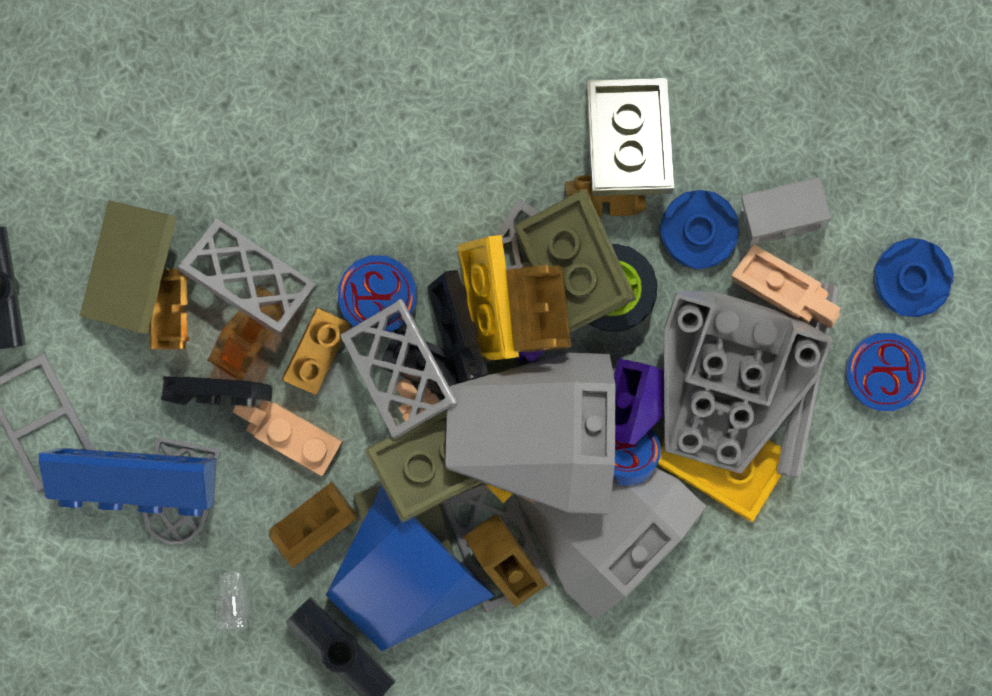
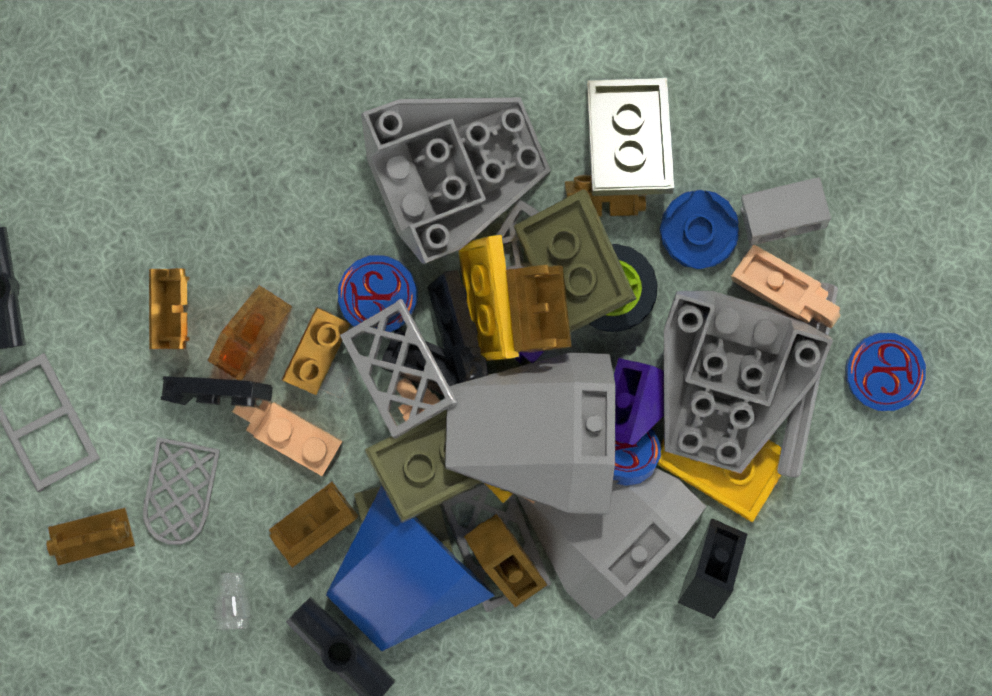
blue slope [39,447,217,516] -> none
olive tile [79,200,177,334] -> none
light grey window [177,218,317,336] -> none
blue tile [873,238,954,317] -> none
none -> pearl gold hinge [46,507,135,566]
none -> light grey wedge [361,97,551,264]
none -> black slope [678,518,748,619]

